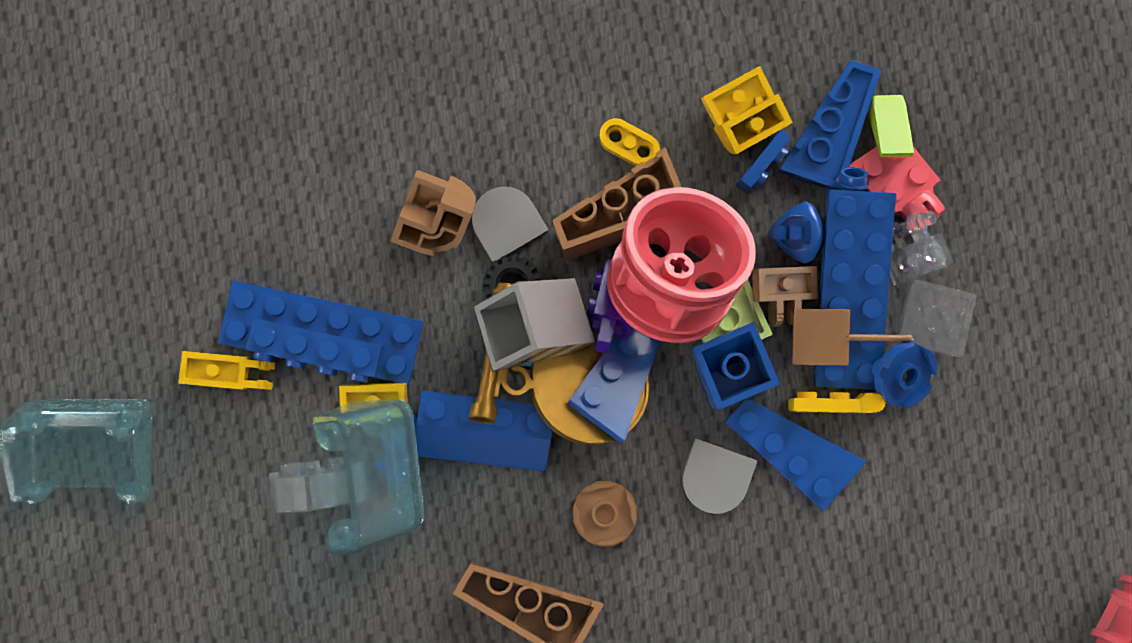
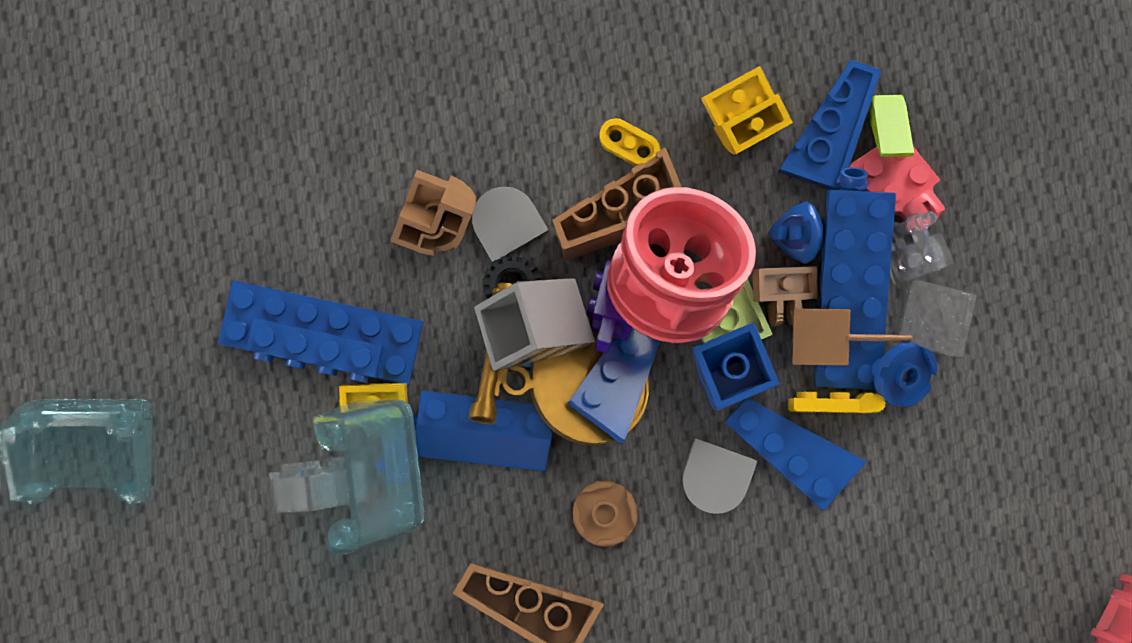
yellow hinge [178,351,275,390] -> none
blue plate [736,130,791,193] -> none

